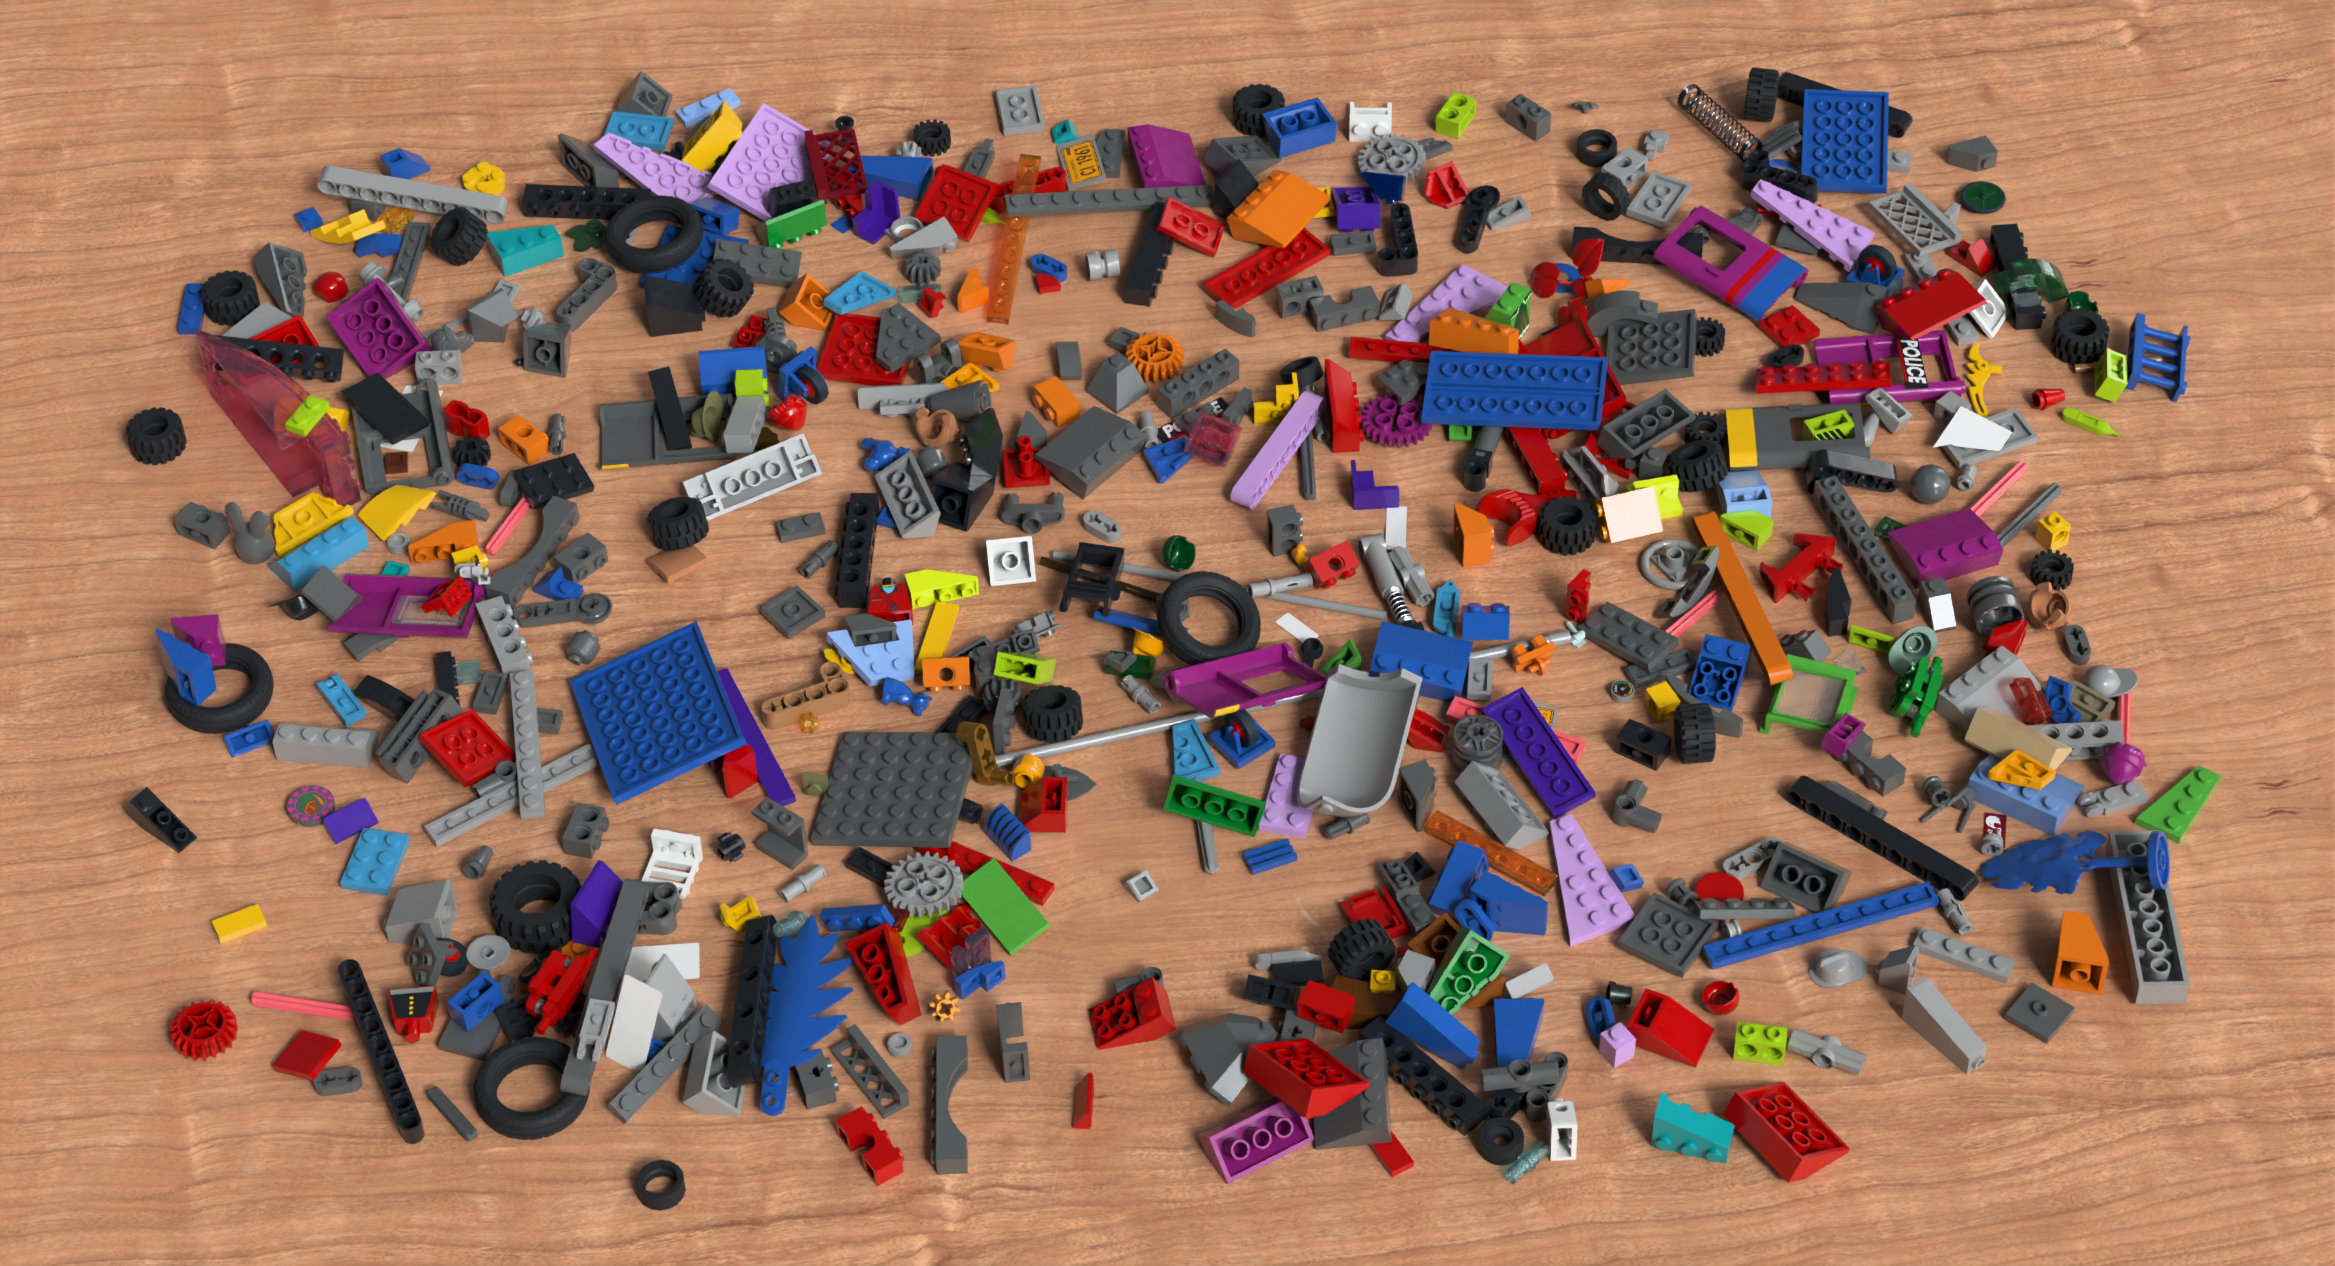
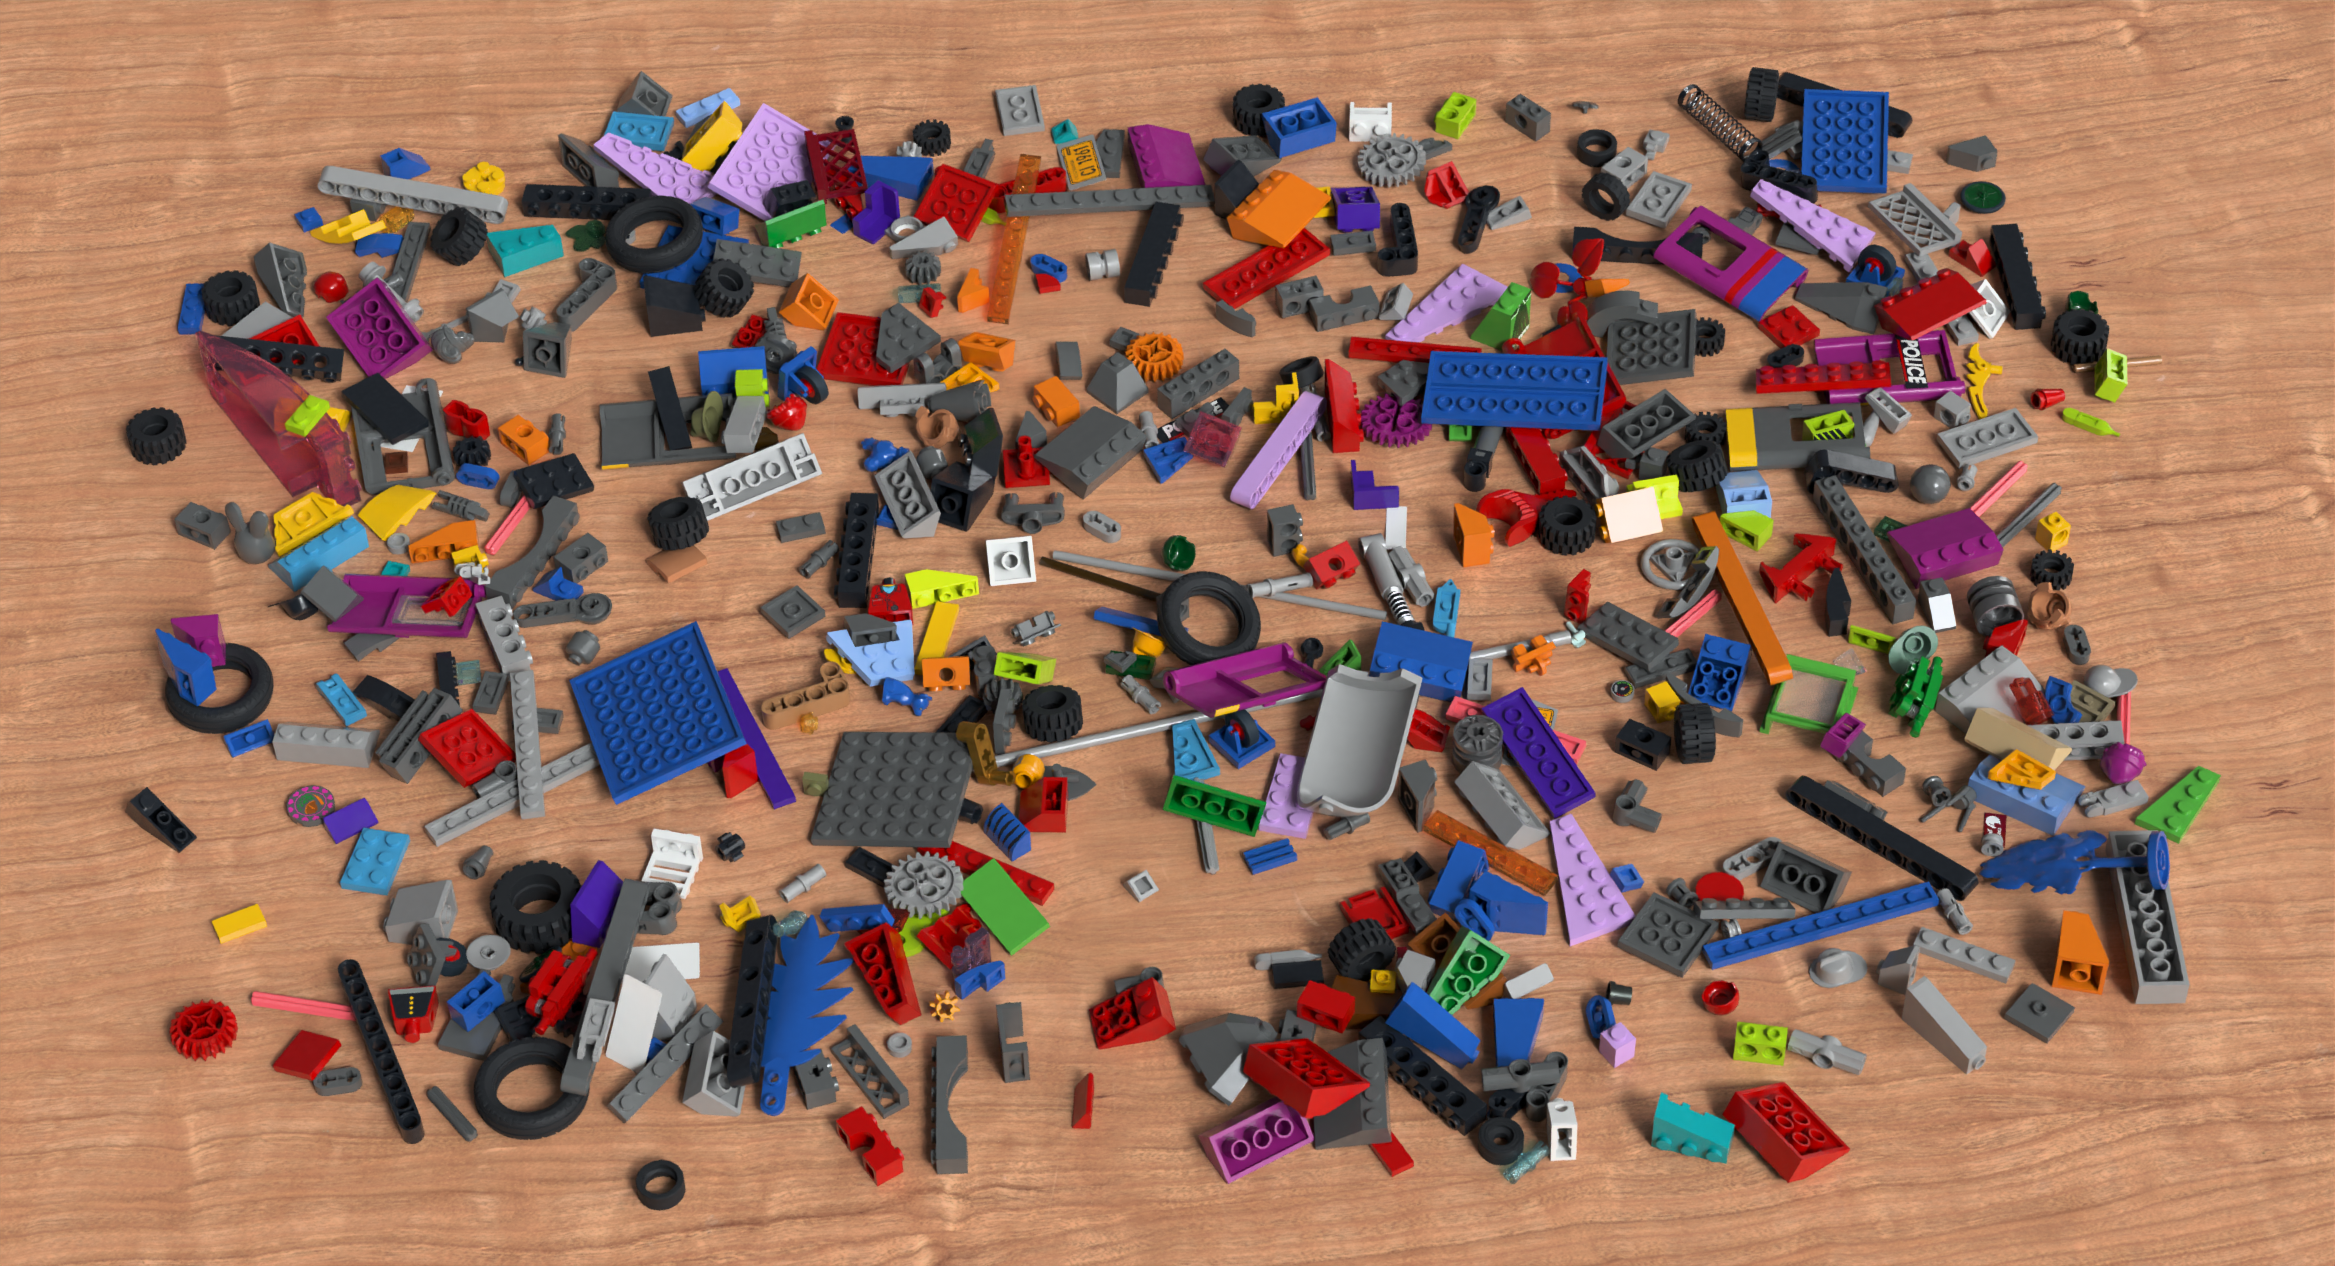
light grey brick [415,350,464,385] -> none
dark grey brick [562,803,609,859] -> none
dark grey panel [751,797,808,871] -> none
dark azure wing [823,271,896,315] -> none
dark grey slope [990,628,1040,659] -> none
black piece [1059,542,1124,617] -> none
red tile [1156,197,1225,257] -> none
black brick [1243,974,1302,1011] -> none
white sticker [1276,613,1319,643] -> none
clear blue slope [1362,172,1406,205] -> none
orange wedge [1429,307,1519,354] -> none
blue slope [1462,603,1510,640] -> none
red slope [1627,988,1714,1068] -> none
dark grey slope [1779,629,1831,662] -> none
white sticker [1933,406,2012,451] -> none
clear green arch [1992,259,2069,303] -> none
blue fence [2125,313,2190,402] -> none

